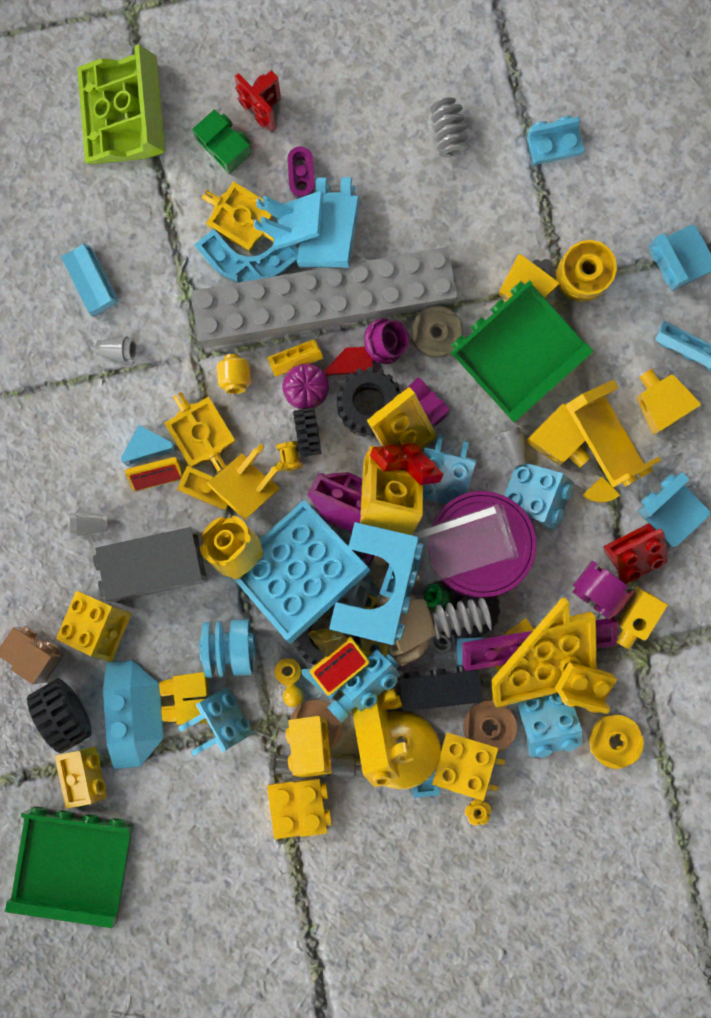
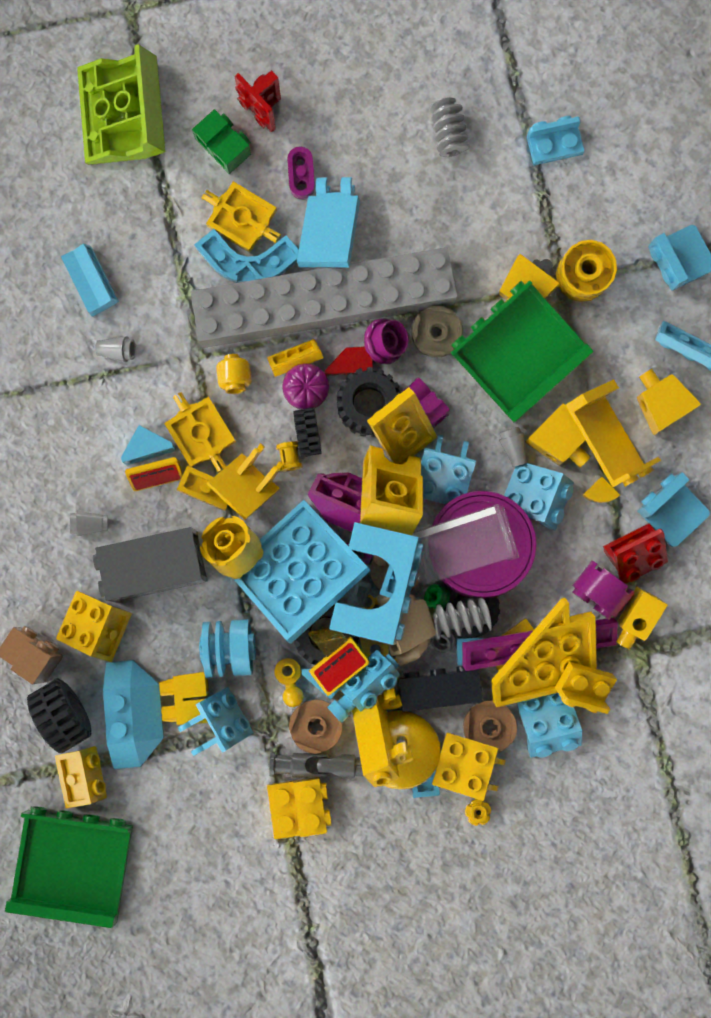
medium azure plate [254,191,324,250] -> none
yellow brick [286,716,332,778] -> none
red plate [370,443,444,485] -> none
yellow plate [589,714,644,769] -> none

